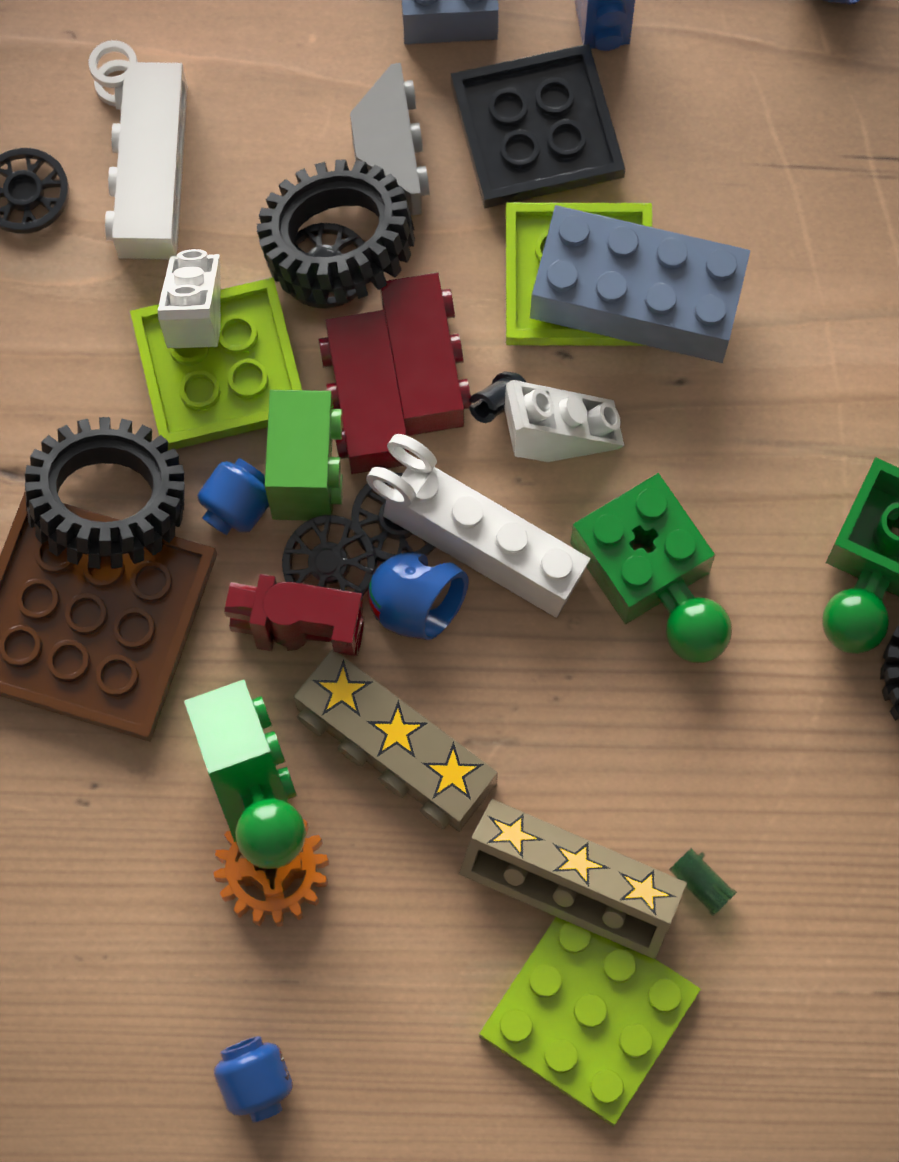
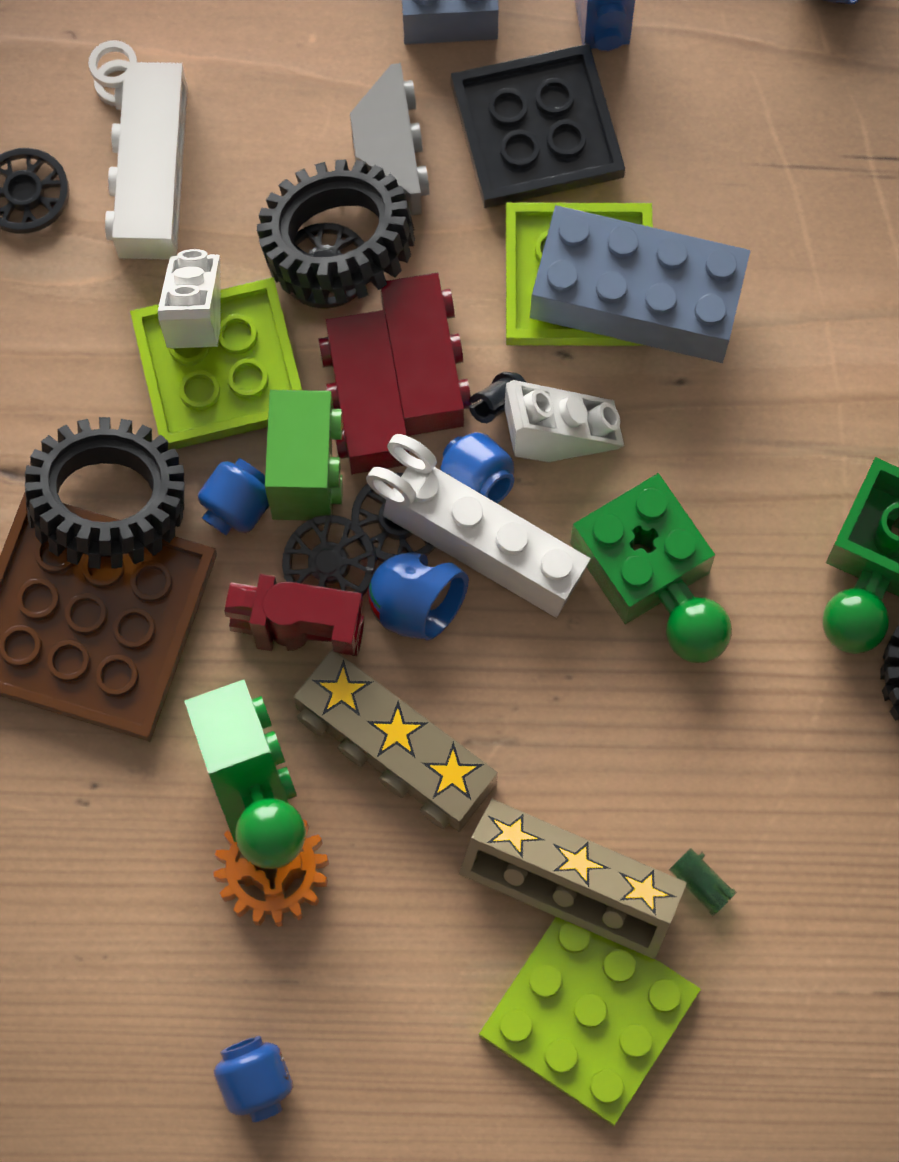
none -> blue head [440,432,514,503]

